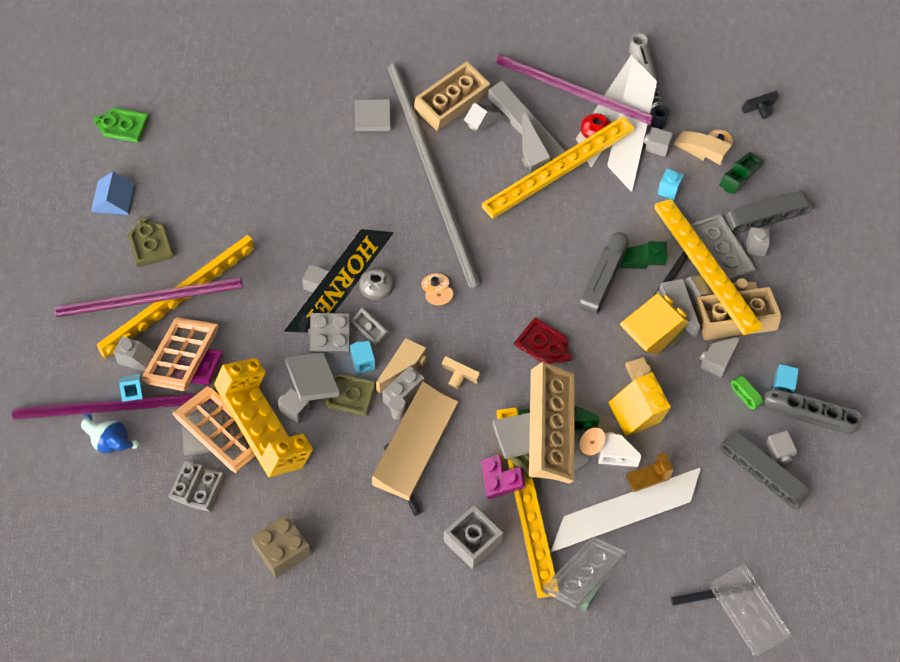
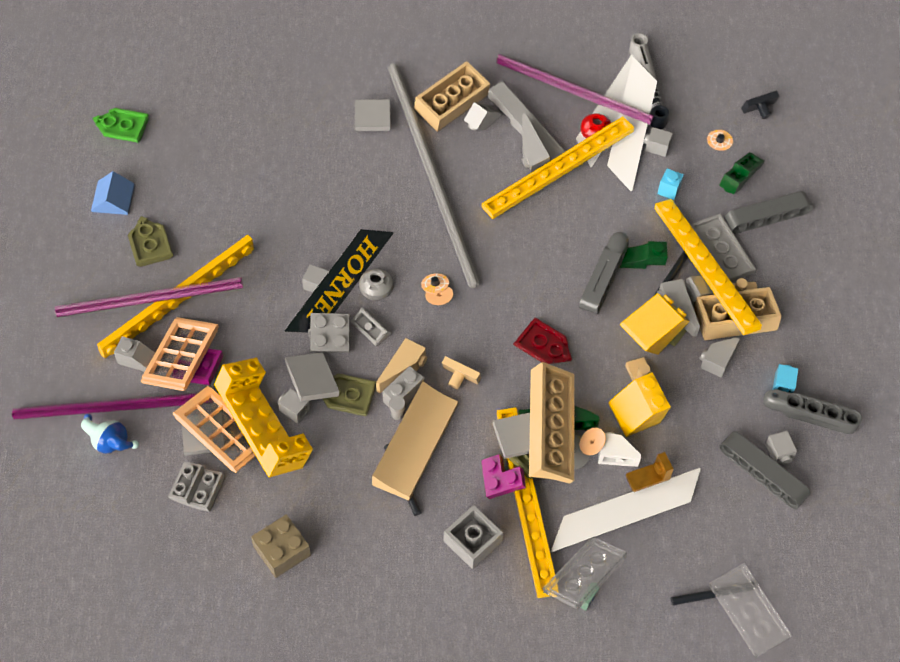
medium azure brick [119,374,143,402] -> none
medium azure brick [350,341,375,374] -> none
tan slope [674,131,732,165] -> none
bright green beam [731,376,763,410] -> none
light grey brick [746,228,769,257] -> none

